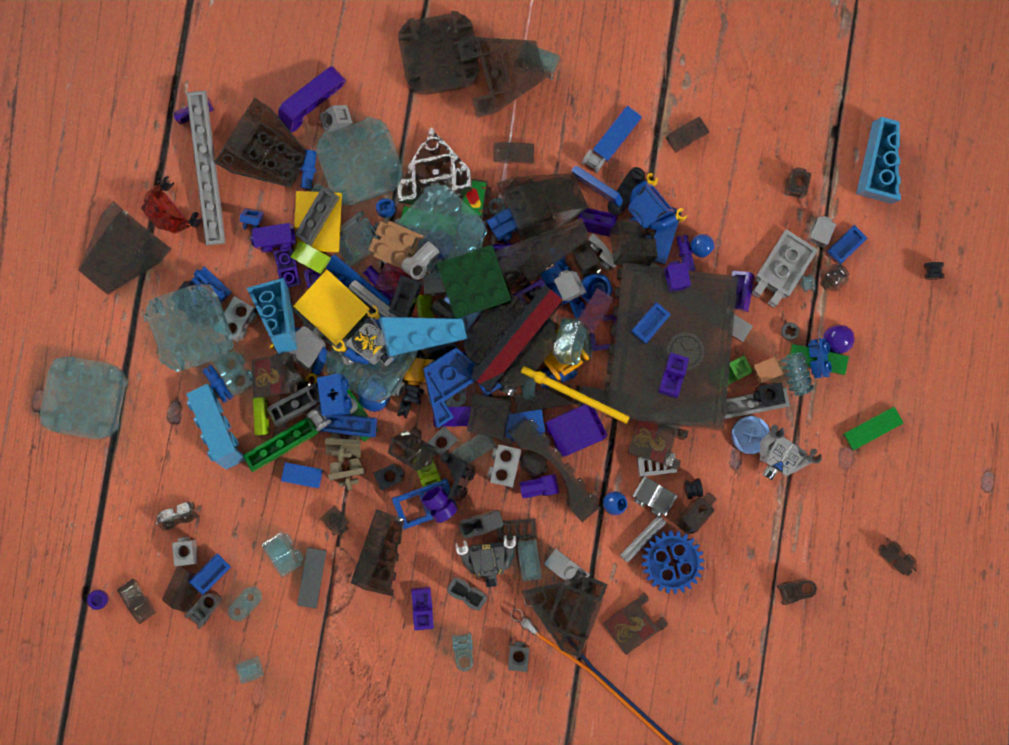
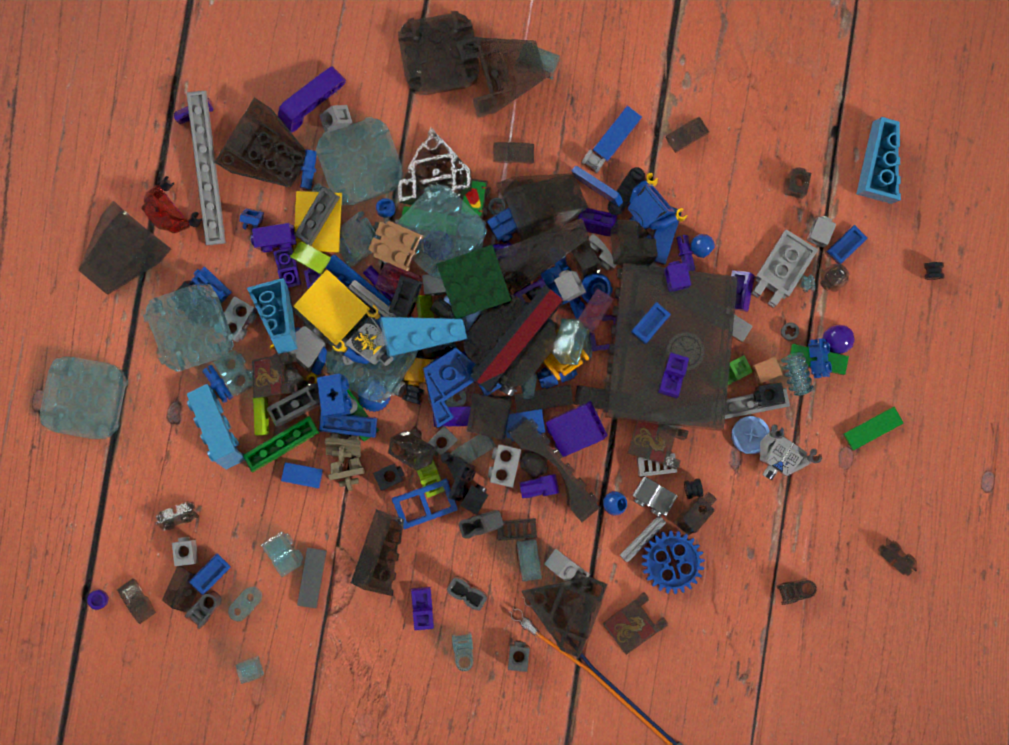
light grey bush [306,406,331,431] -> none
clear smoke bracket [320,505,350,536] -> none
black bush [397,400,411,419] -> none
light grey piece [402,241,440,279] -> none
dark purple wheel [421,486,457,523] -> none
dark grey torso [455,535,516,587] -> none
yellow bar [521,366,630,424] -> none
none -> black brick [460,484,489,515]

